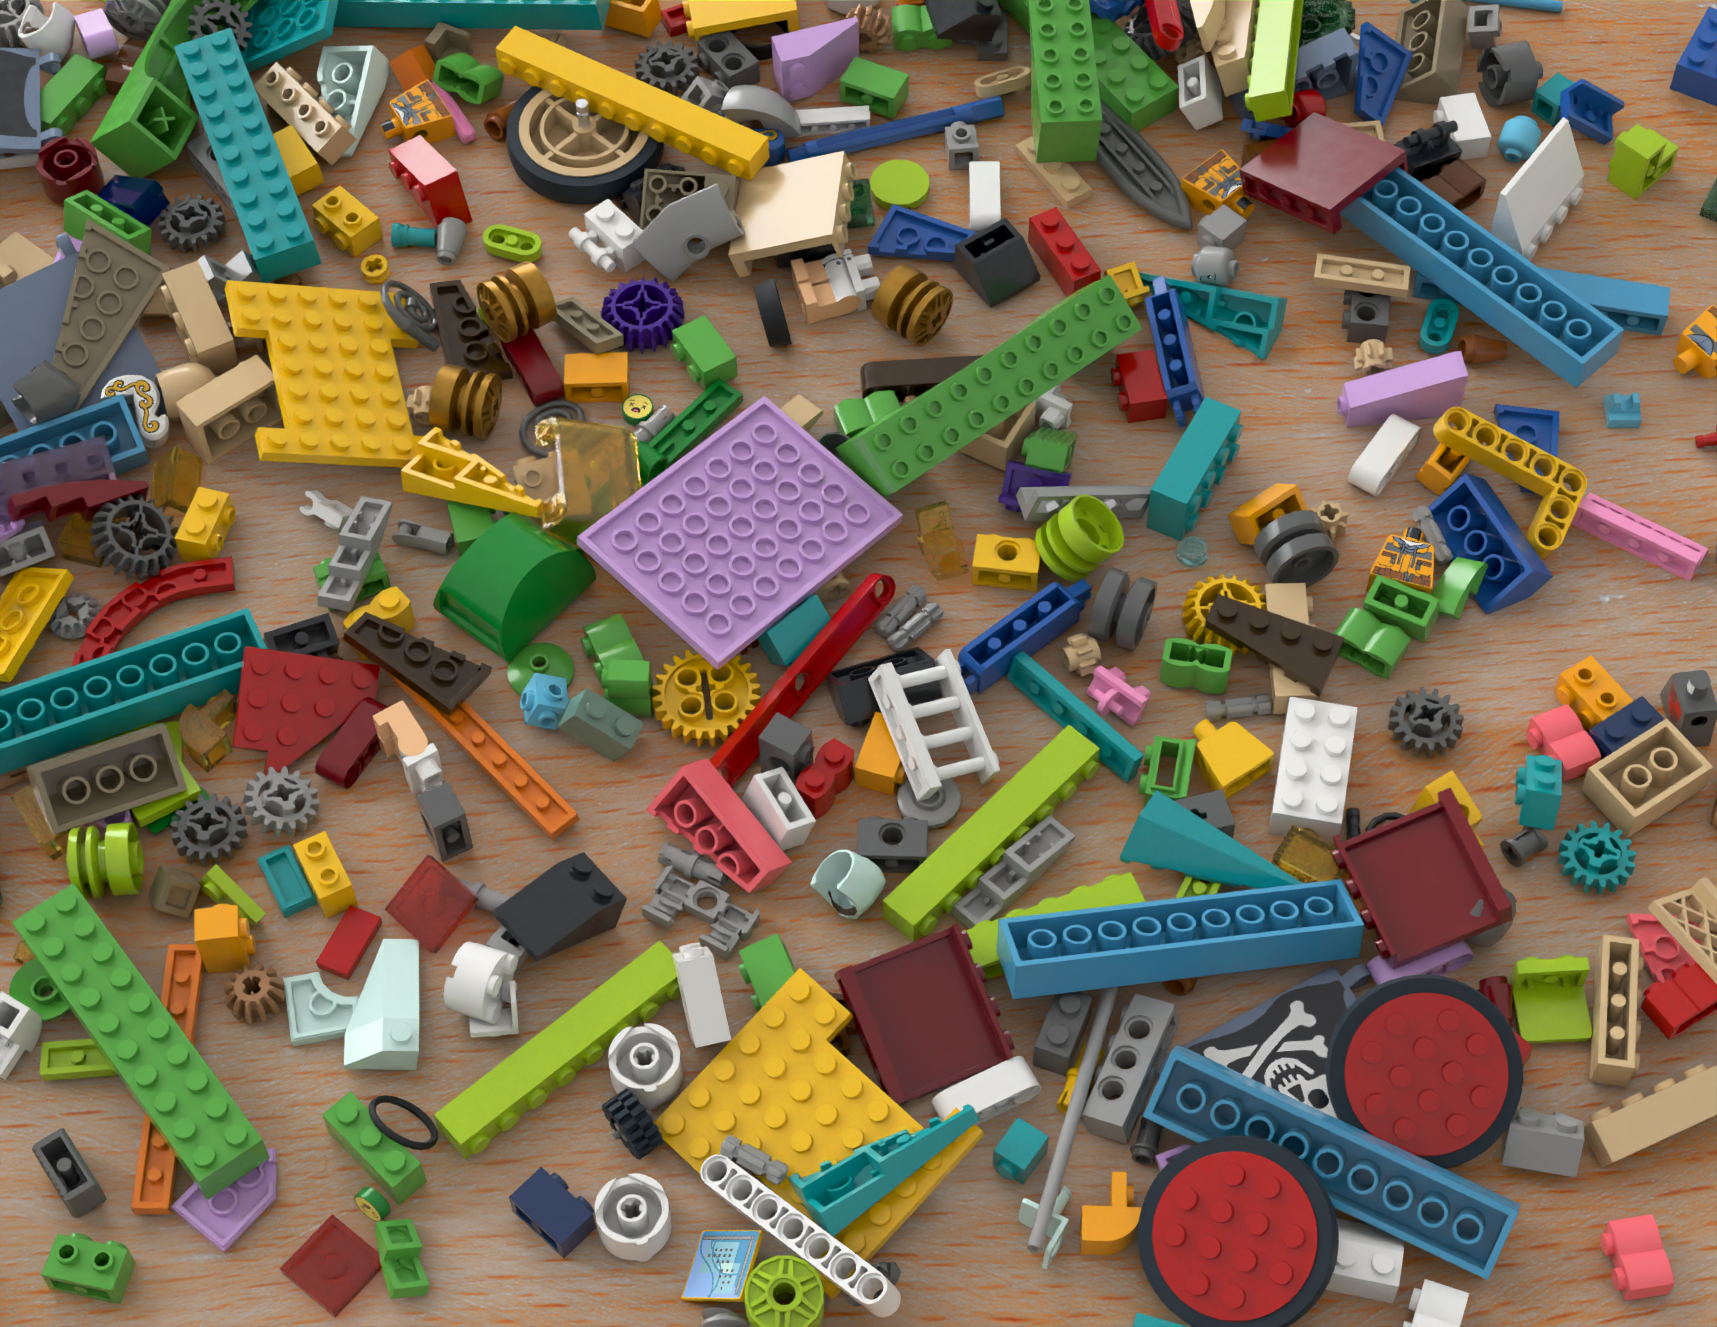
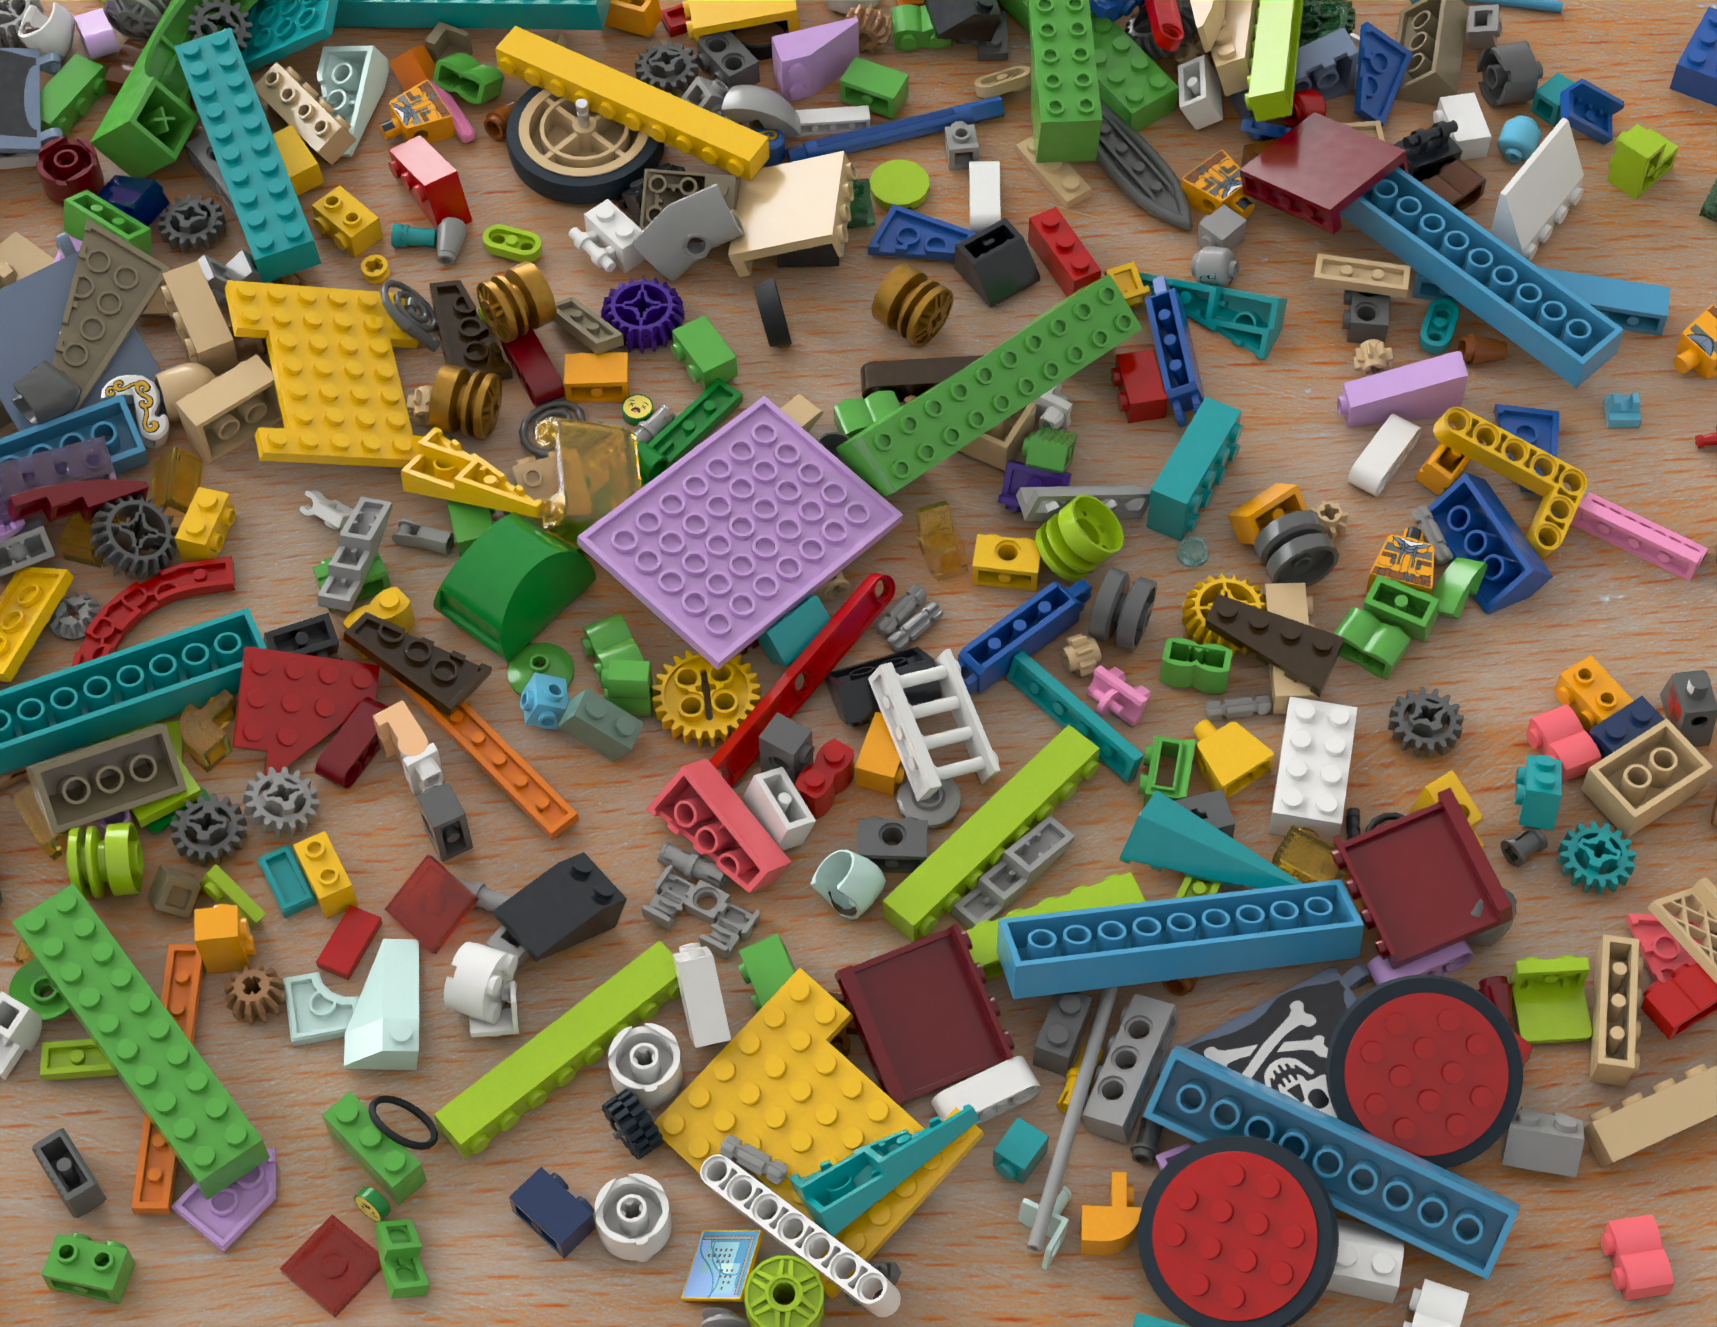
hips [790,249,880,324] -> none

